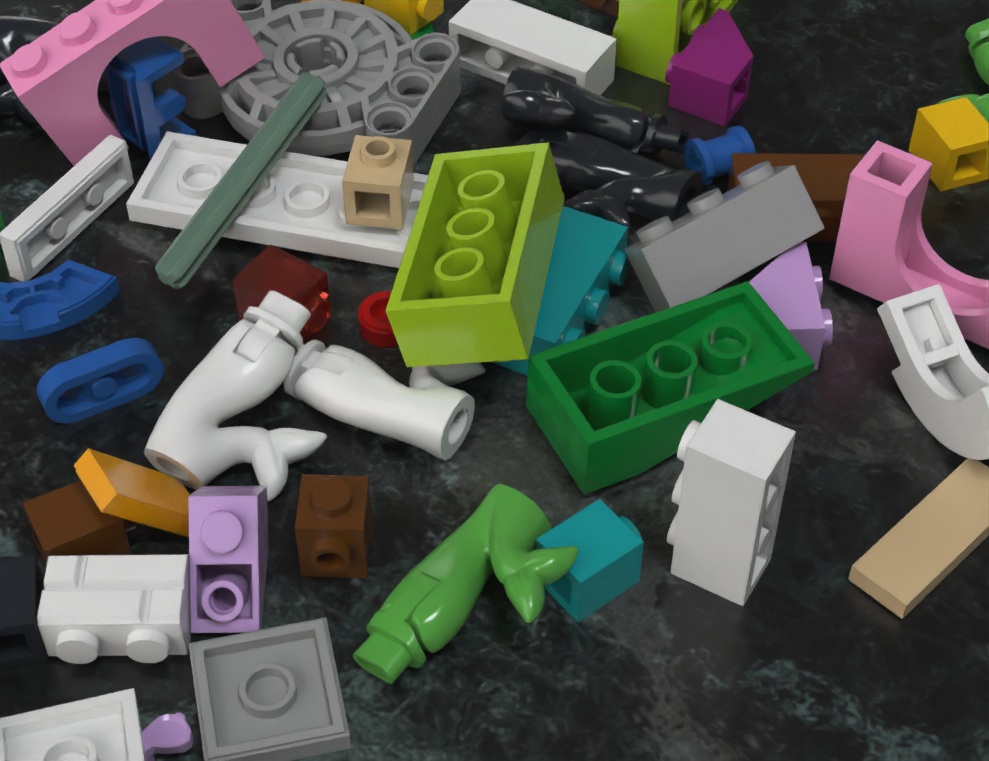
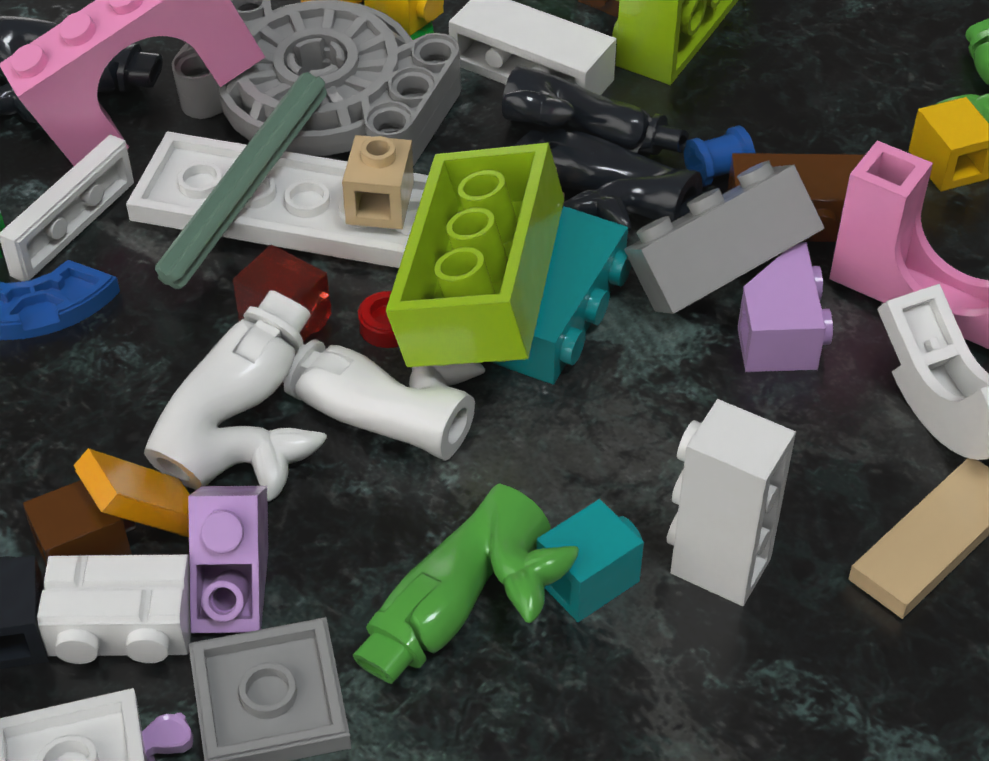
blue plate [37,338,164,424] -> none
blue window [105,37,197,161] -> none
reddish brown brick [295,474,373,578] -> none
green slope [526,281,815,495] -> none
magenta slope [665,8,753,127] -> none

